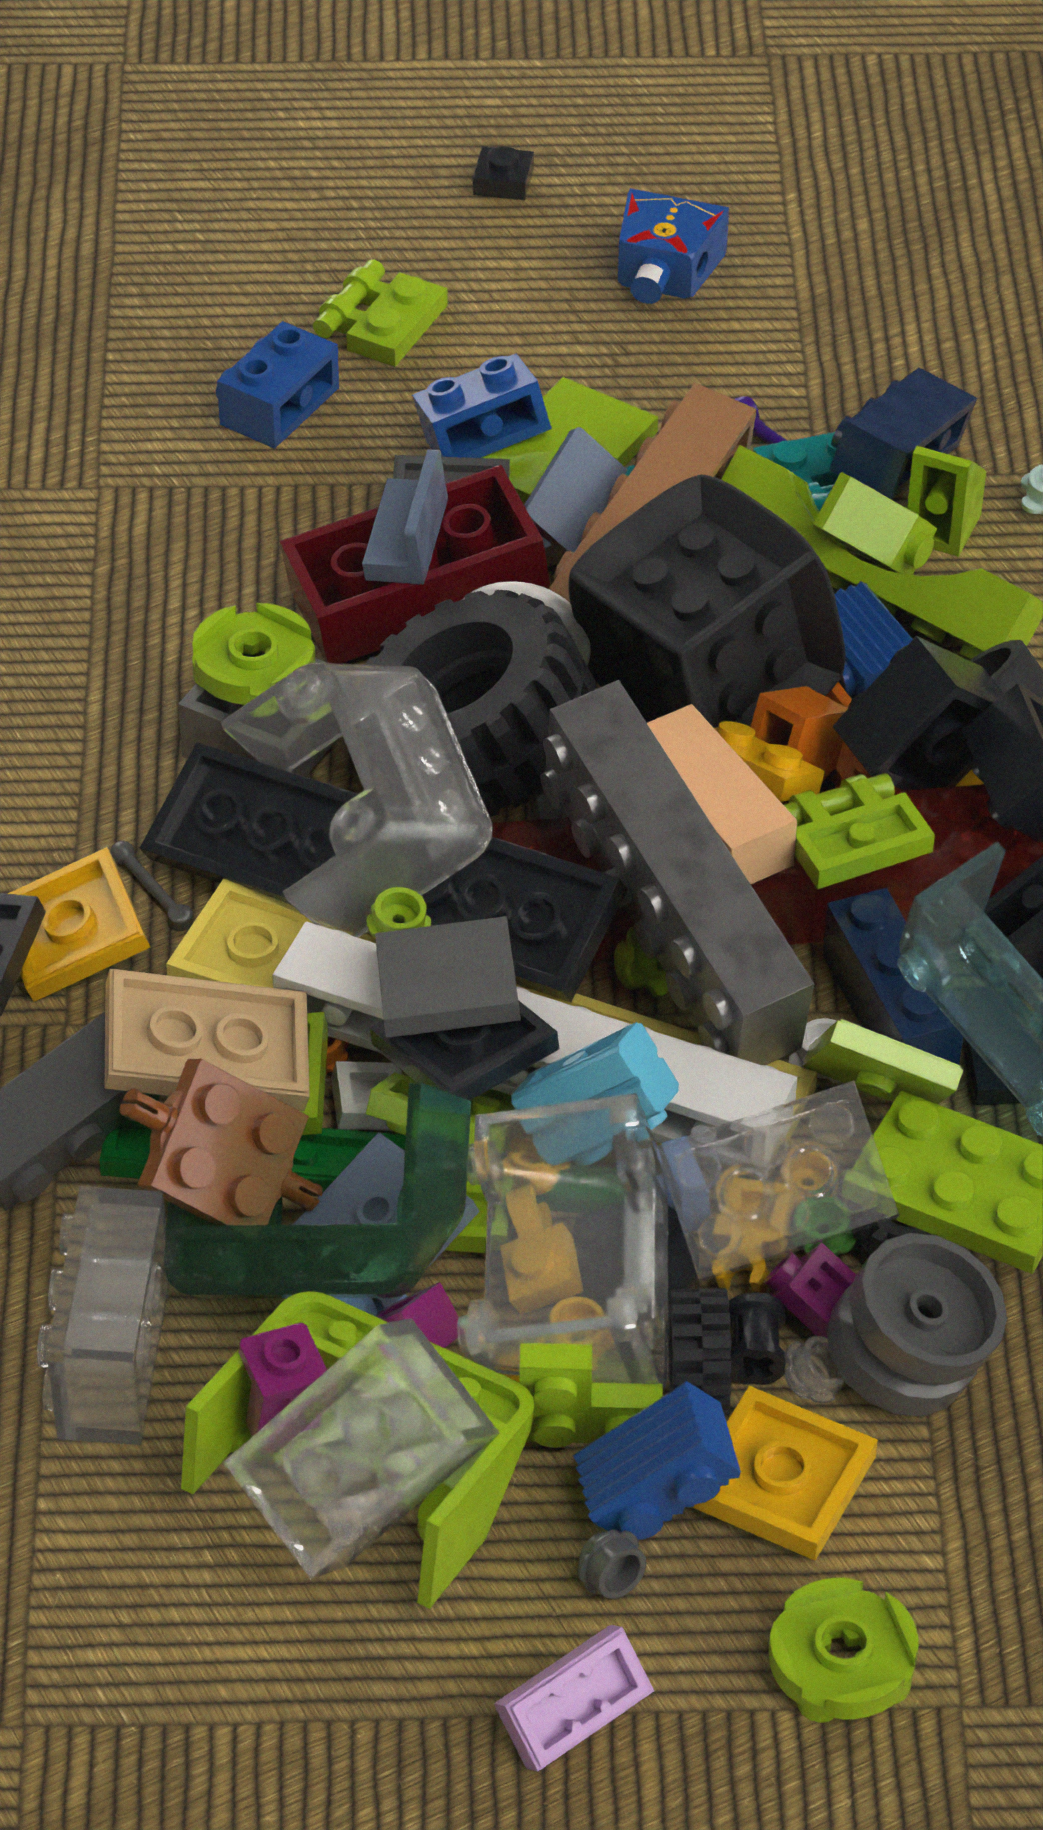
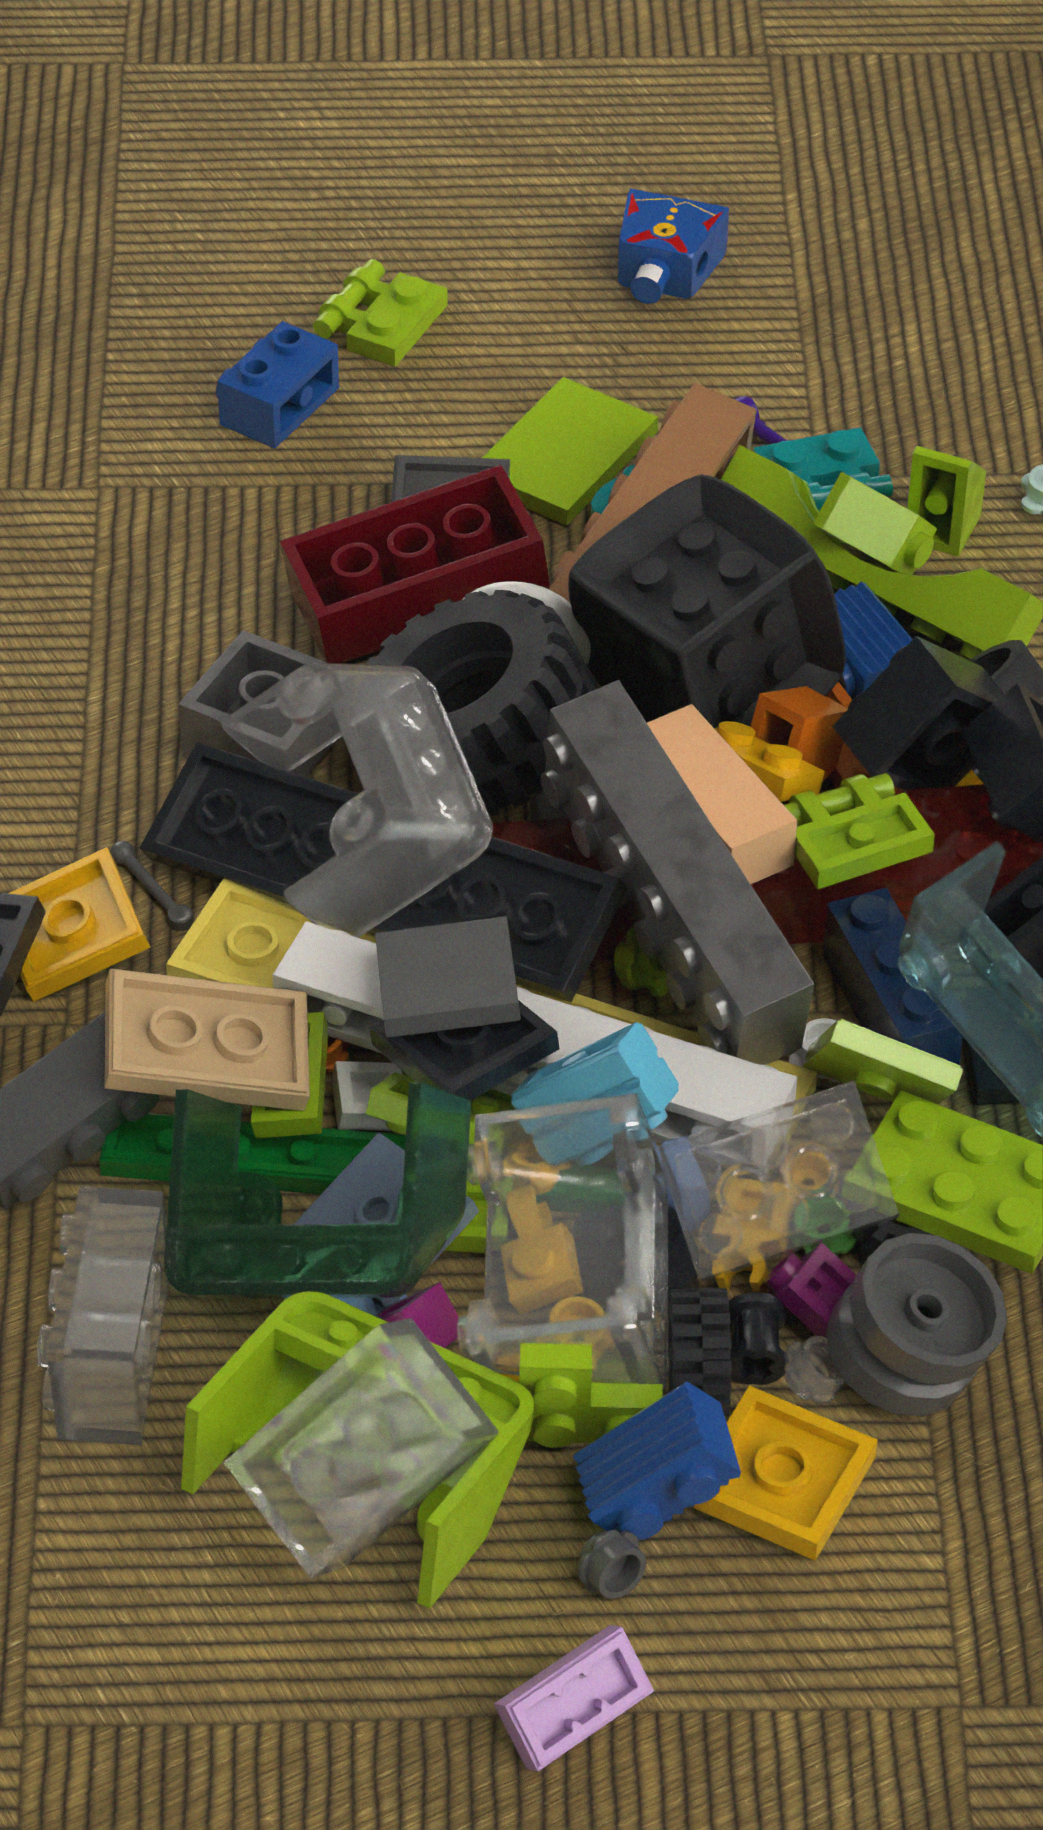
dark orange plate [120,1058,322,1242] -> none
lime plate [192,603,316,713] -> none
magenta bracket [238,1323,331,1445] -> none
sand blue panel [362,449,448,584] -> none
lime plate [366,887,431,938] -> none
blue brick [412,353,552,458] -> none
black plate [473,146,534,200] -> none
sand blue panel [524,427,628,568] -> none
lime plate [769,1577,919,1723] -> none
dark blue brick [829,367,977,500] -> none

